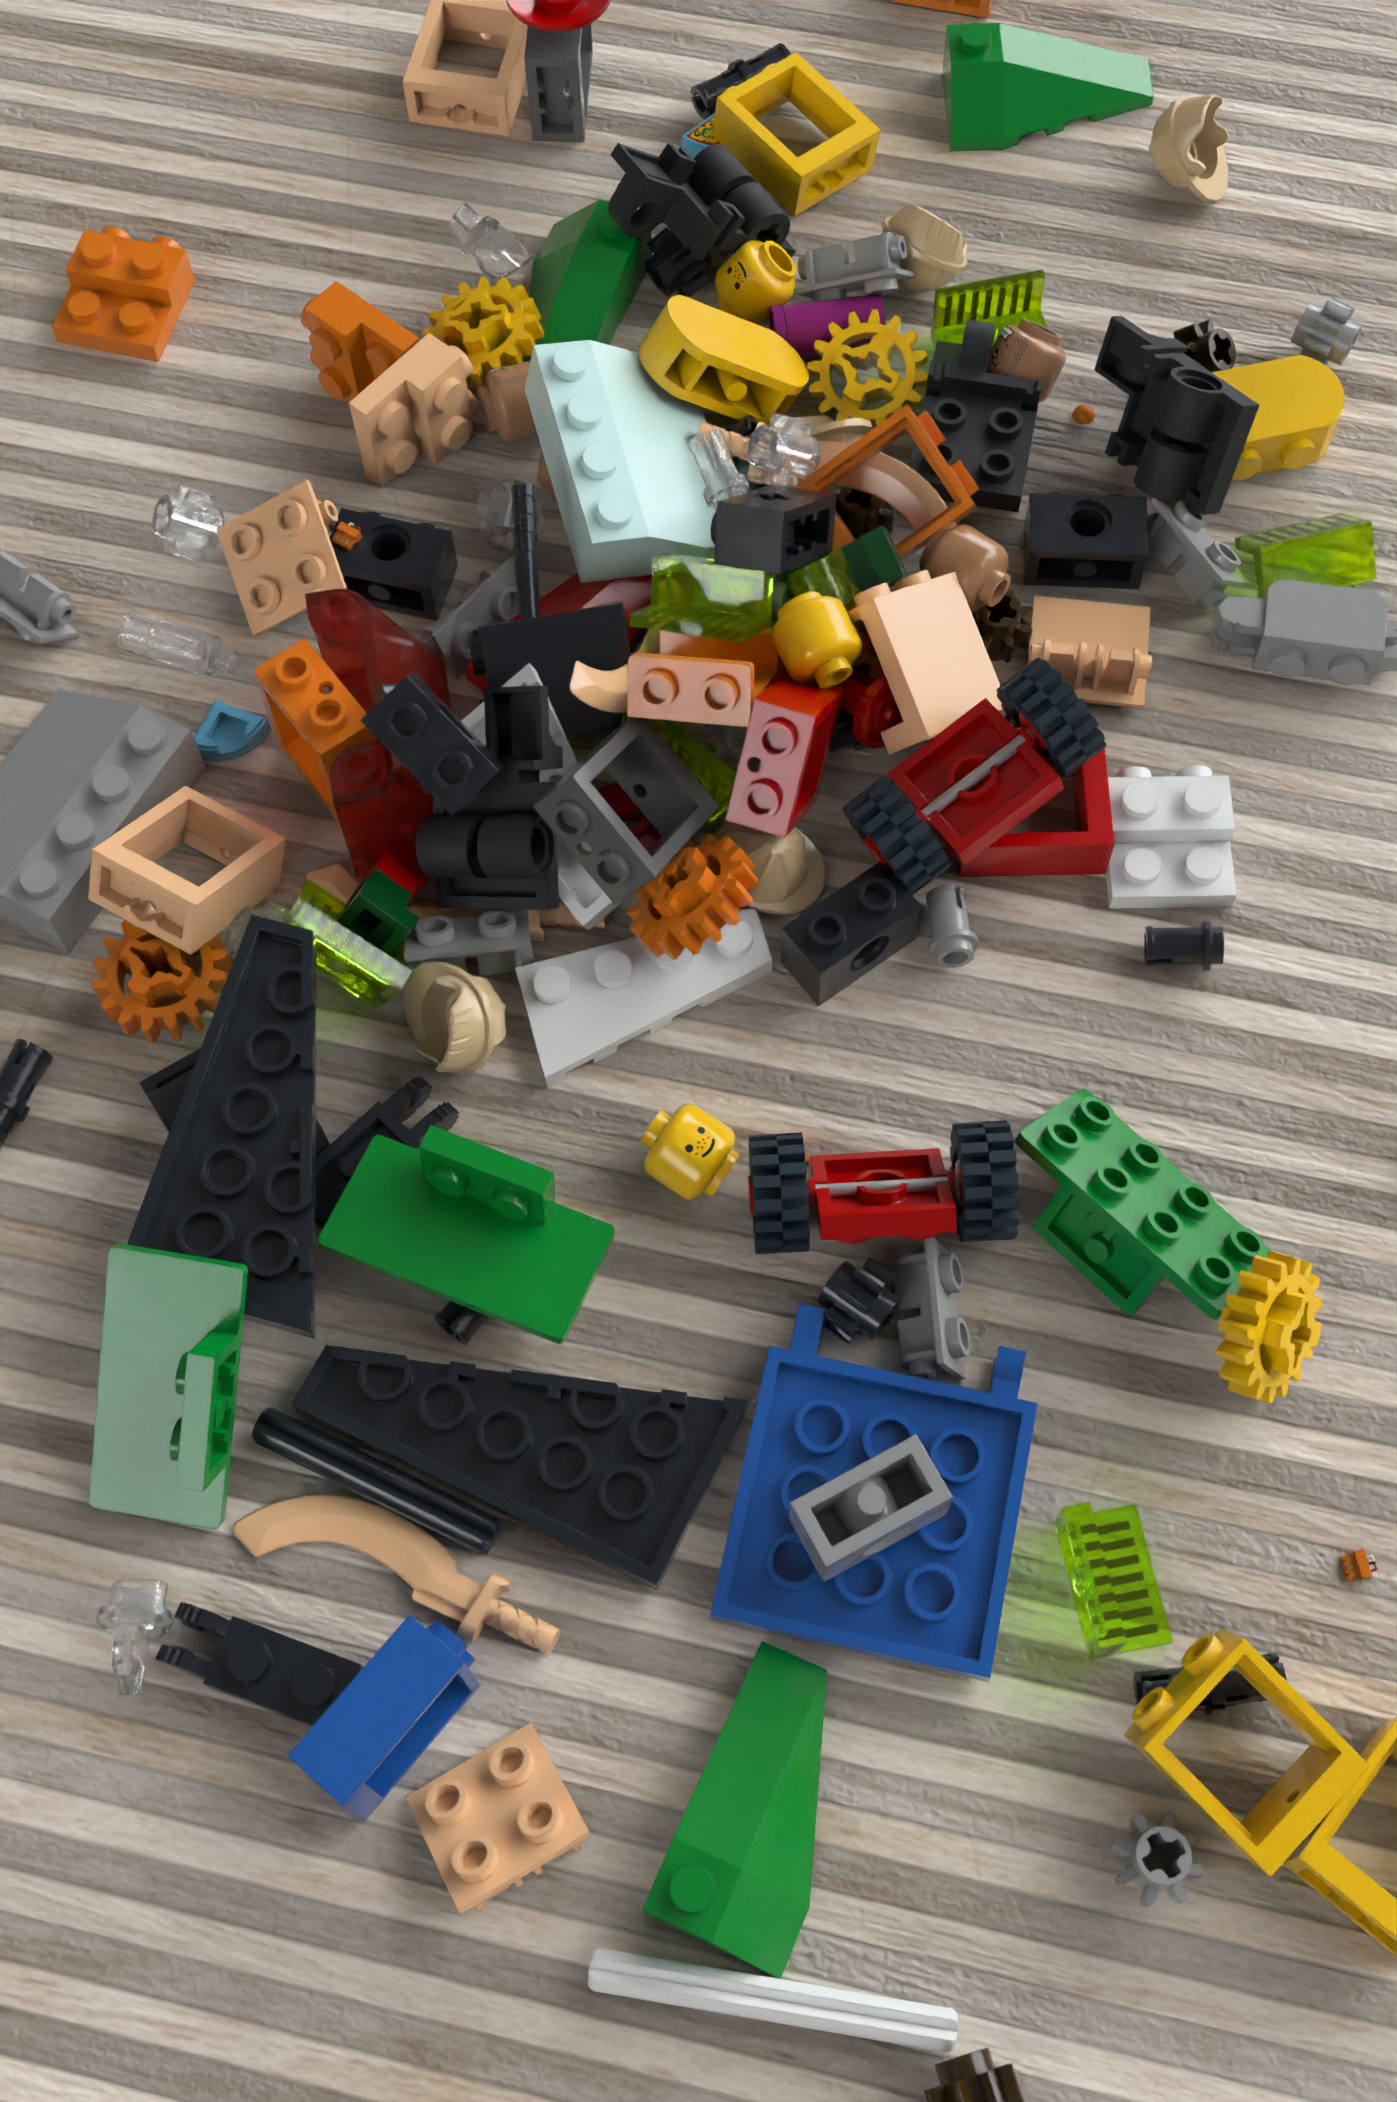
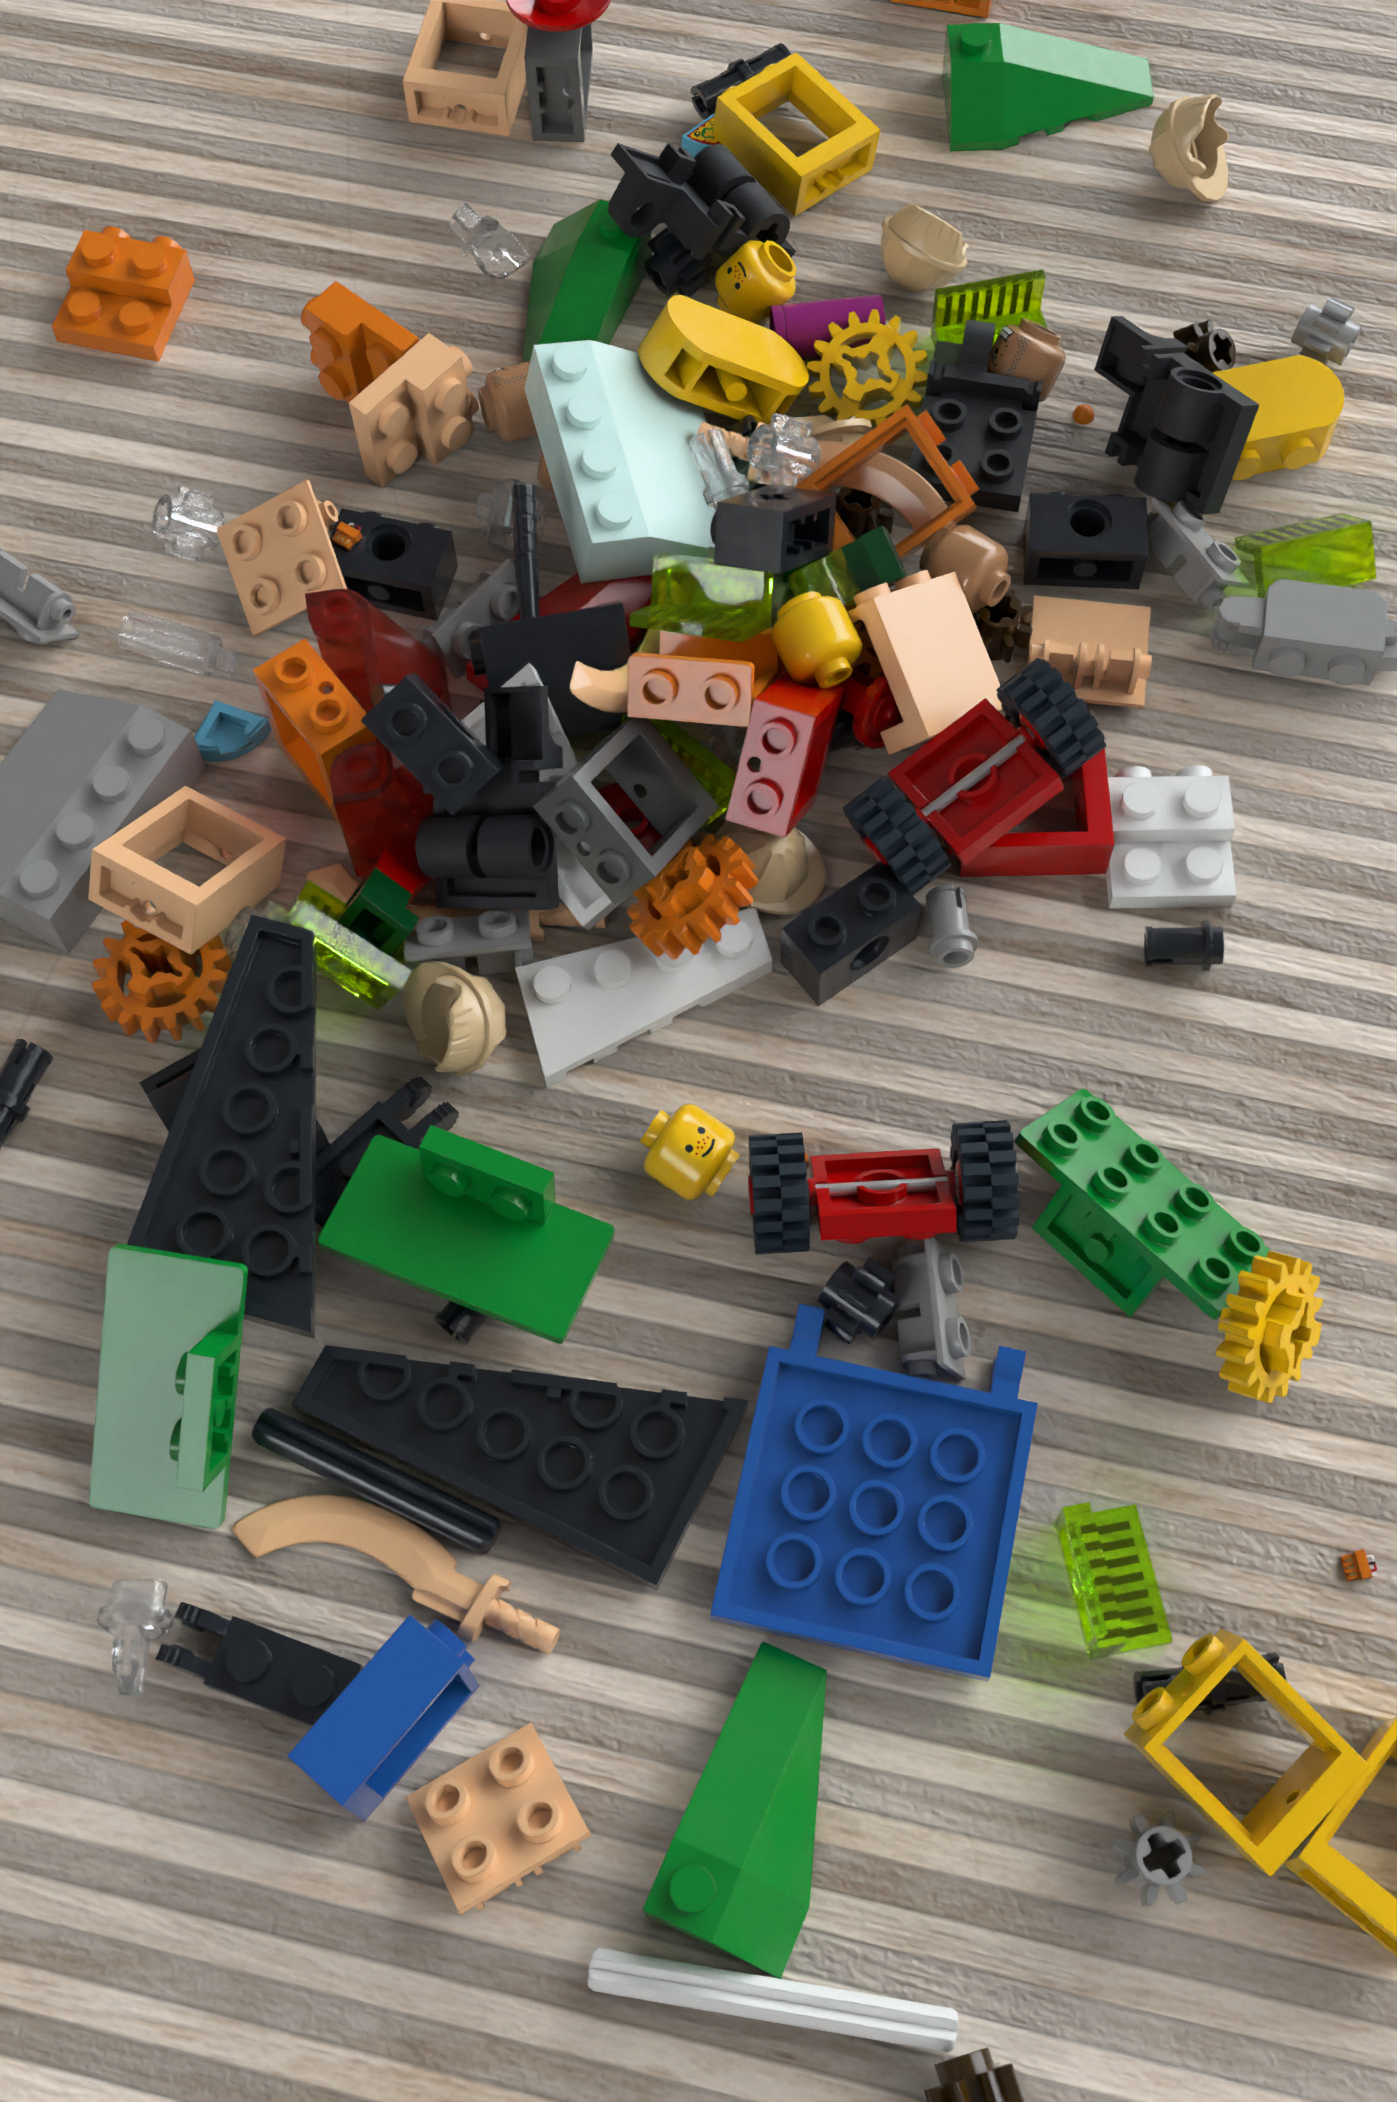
yellow gear [422,276,544,387] -> none
light grey brick [789,1434,953,1582] -> none
light grey hinge [794,232,916,301] -> none

